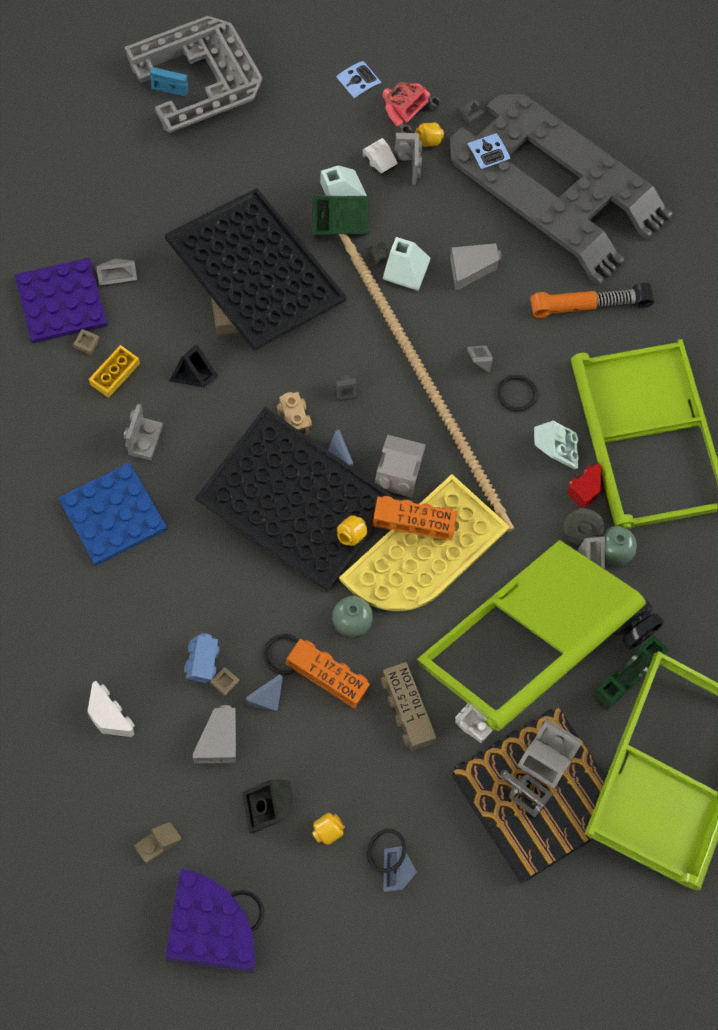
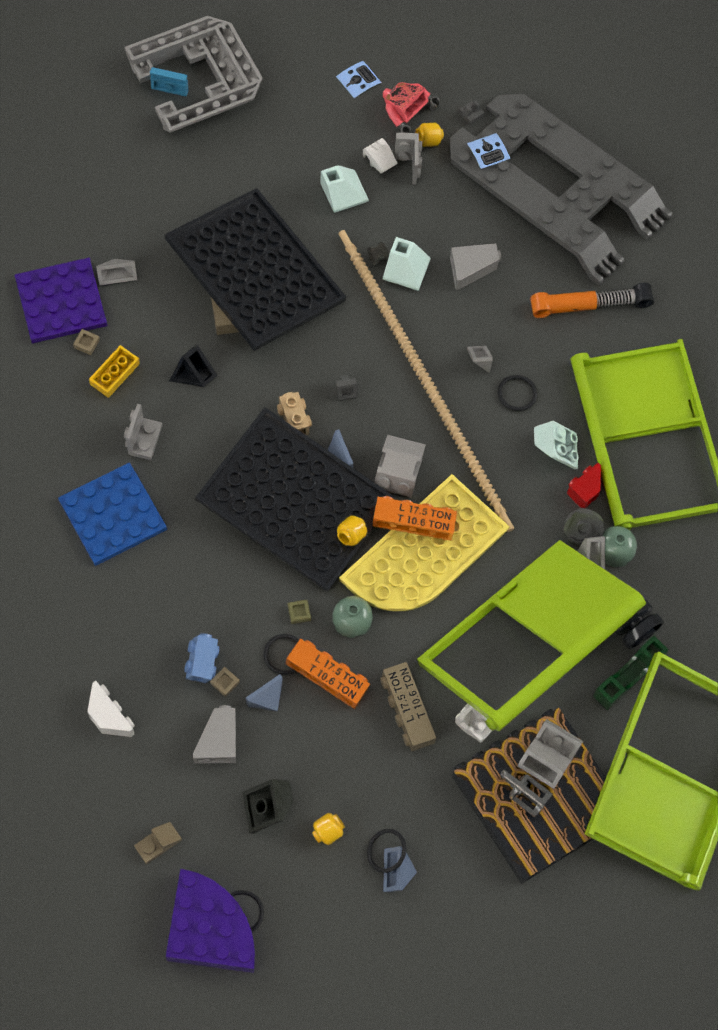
dark green slope [312,196,369,234] -> none
none -> olive tile [287,600,311,624]

